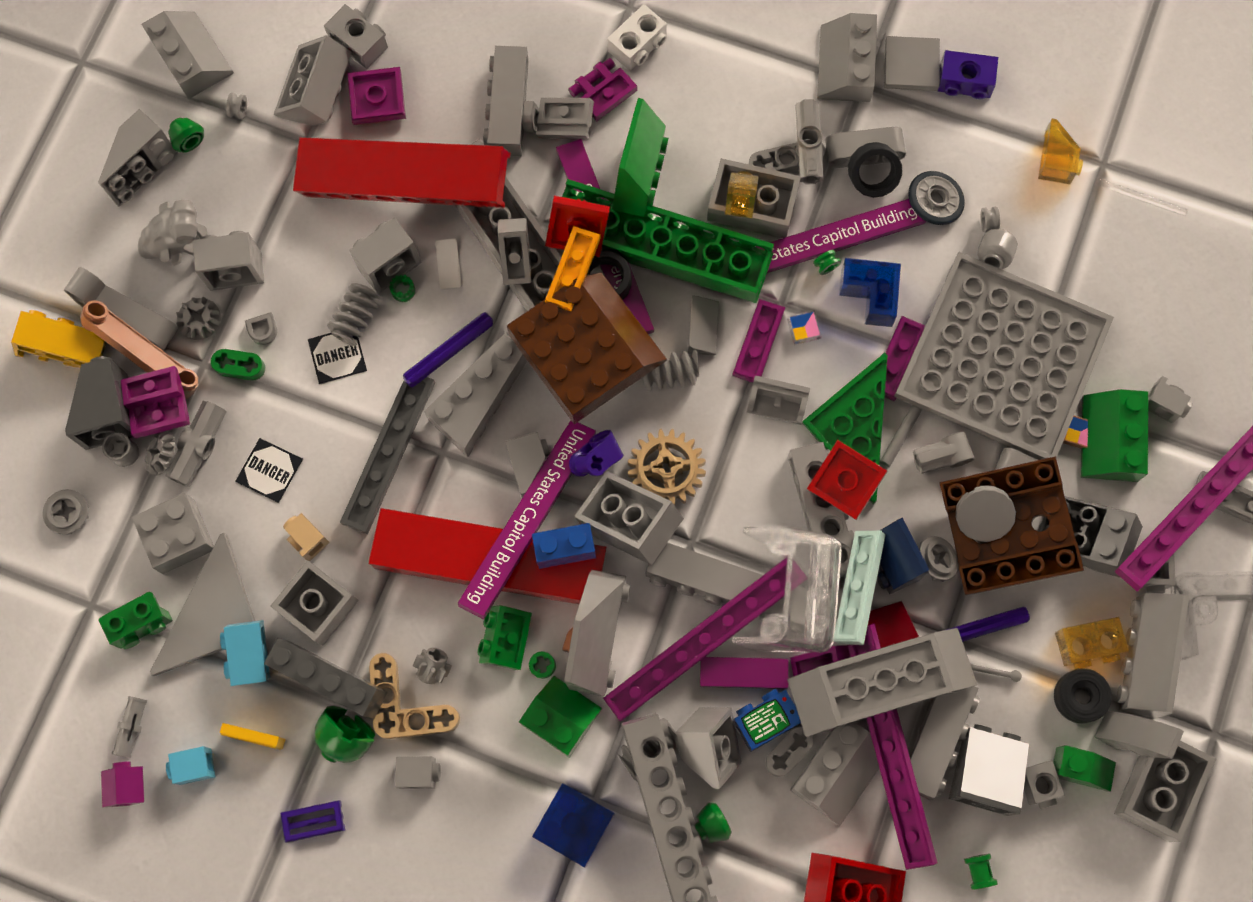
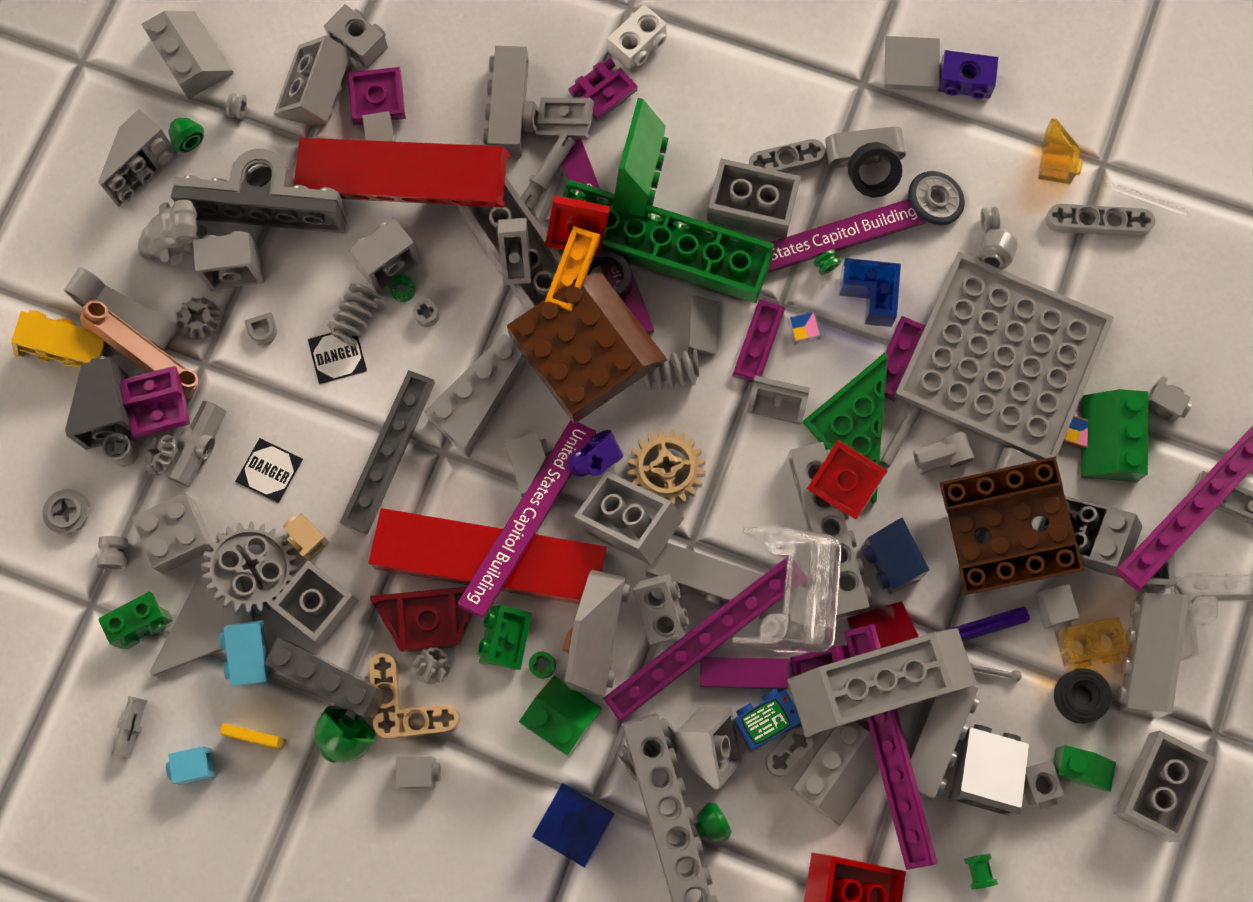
magenta brick [101,762,144,808] -> none
green beam [211,349,265,381] -> none
dark purple tile [280,800,346,843] -> none
dark purple axle [403,312,493,387] -> none
white sticker [435,238,461,289] -> none
blue brick [532,523,596,569] -> none
clear yellow slope [725,172,759,218] -> none
light grey piece [795,99,823,184] -> none
light grey slope [817,13,877,102] -> none
light aqua tile [833,530,885,645] -> none
light grey gear [919,536,959,582] -> none
light grey tile [956,486,1016,542] -> none
light grey slope [1095,711,1184,759] -> none
none -> light grey wheel [96,536,128,569]
none -> piece [171,149,348,233]
none -> light grey gear [201,522,298,615]
none -> light grey brick [362,111,396,142]
none -> dark red wing [370,587,473,652]
none -> light grey bush [413,299,439,327]
none -> light grey pin [521,133,575,211]
none -> light grey brick [632,573,689,645]
none -> light grey brick [1034,584,1080,631]
none -> light grey beam [1045,204,1156,237]

